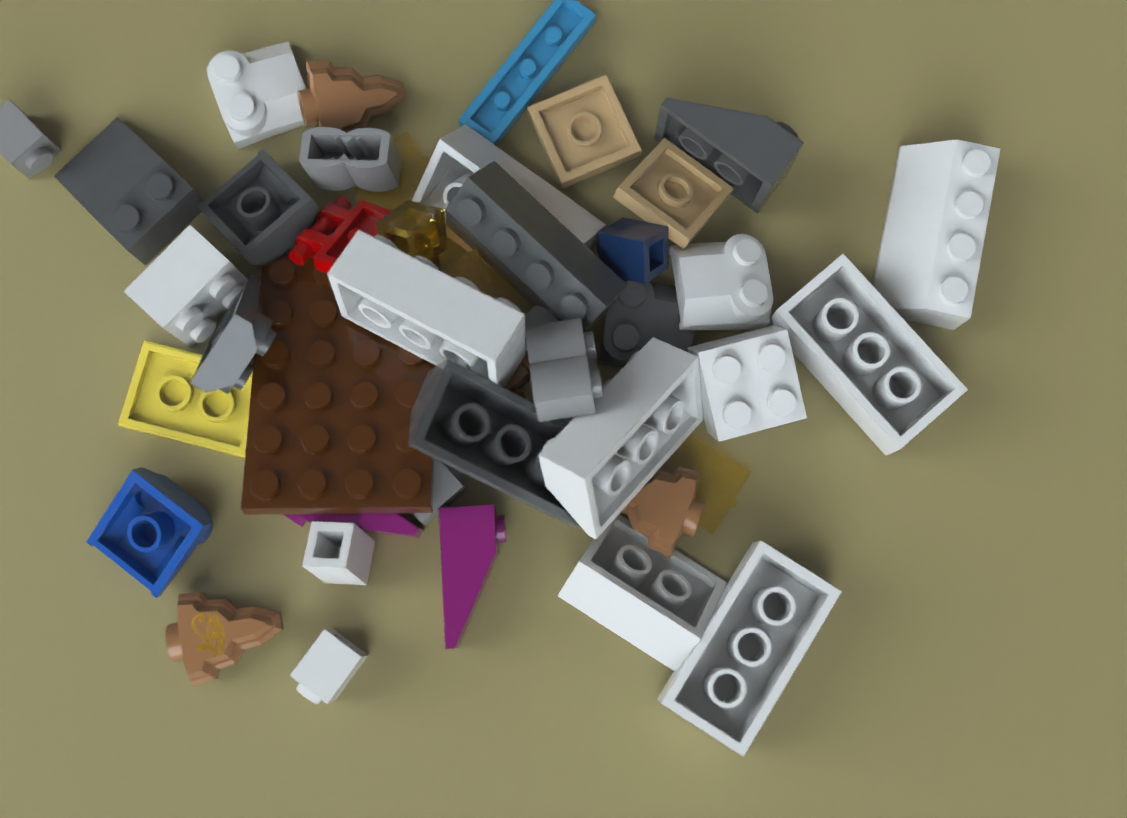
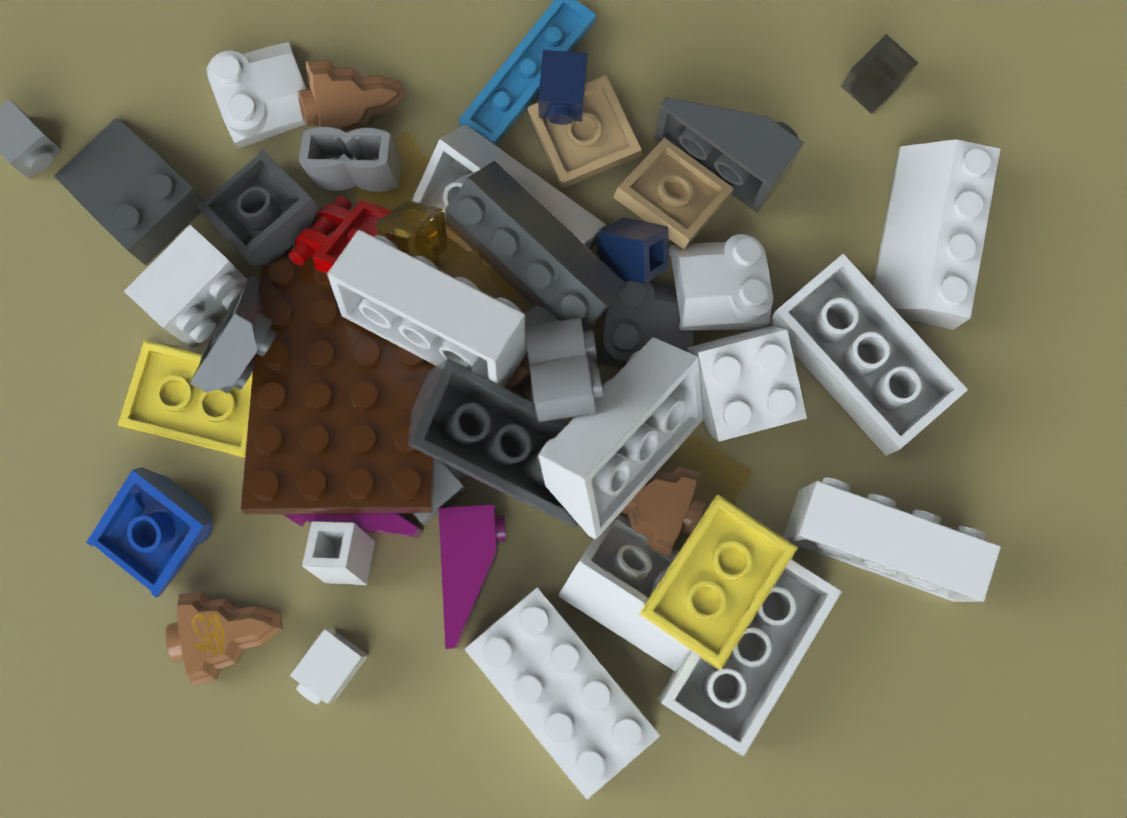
none -> white brick [465,588,660,800]
none -> dark blue brick [538,50,588,125]
none -> light yellow tile [638,495,798,669]
none -> white brick [783,477,1001,602]
none -> clear smoke panel [841,34,918,113]

